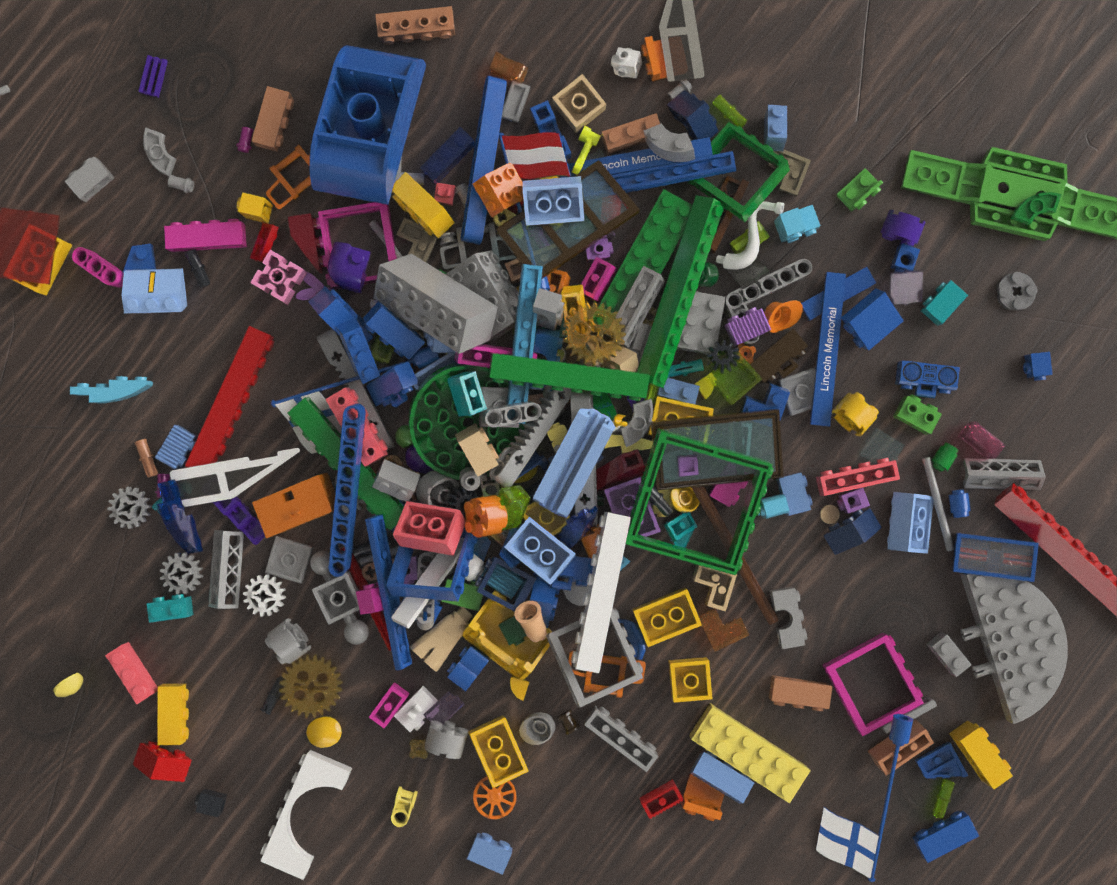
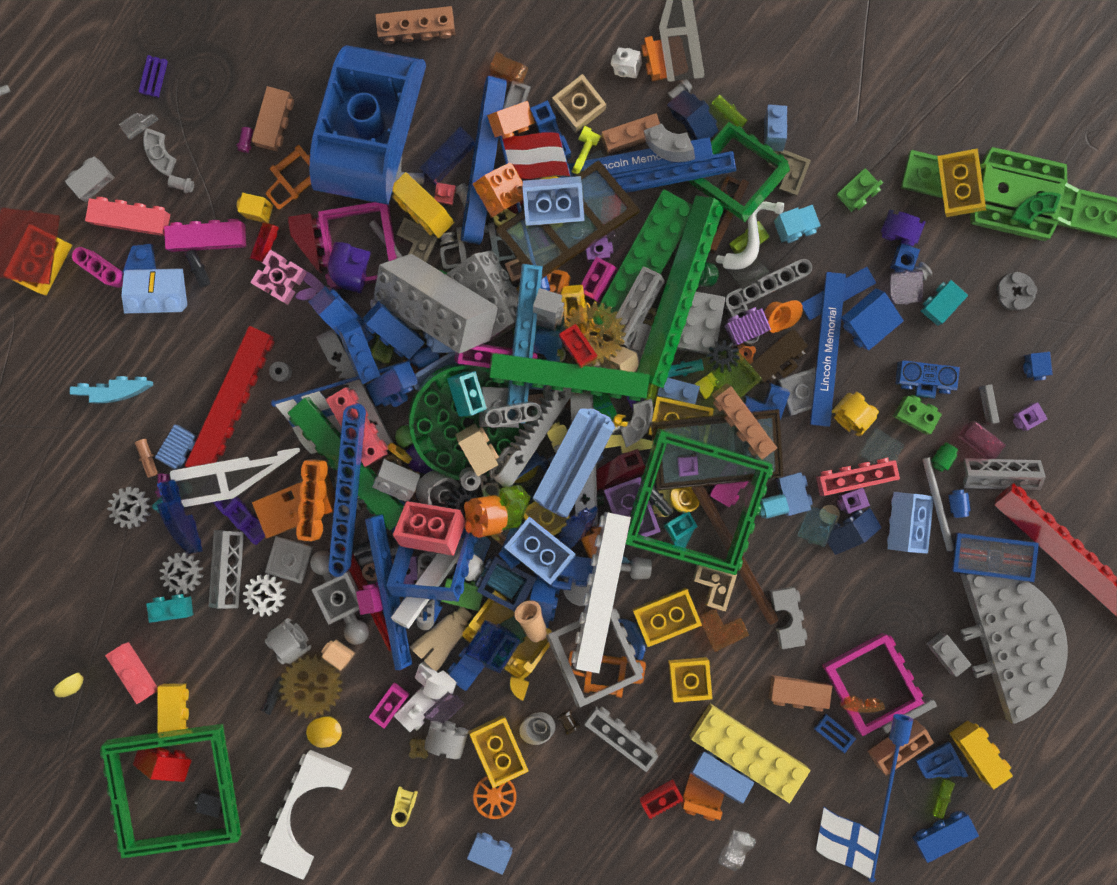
none -> coral brick [85,197,170,236]
none -> green window [100,724,242,859]
none -> clear tile [119,113,159,140]
none -> flat silver brick [269,362,292,382]
none -> orange brick [296,459,328,541]
none -> light nougat brick [321,639,355,671]
none -> yellow tile [387,442,412,464]
none -> white brick [415,662,457,700]
none -> clear blue brick [465,620,521,673]
none -> brick [487,101,535,139]
none -> red plate [559,324,598,368]
none -> light grey piece [620,557,652,580]
none -> nougat brick [711,383,777,460]
none -> clear brick [718,830,756,871]
none -> clear light blue piece [797,506,838,547]
none -> blue tile [814,713,856,754]
none -> clear orange slope [839,695,885,712]
none -> light grey bush [913,262,932,281]
none -> yellow brick [937,148,986,217]
none -> light grey tile [979,384,1000,424]
none -> medium lavender brick [1013,402,1047,431]

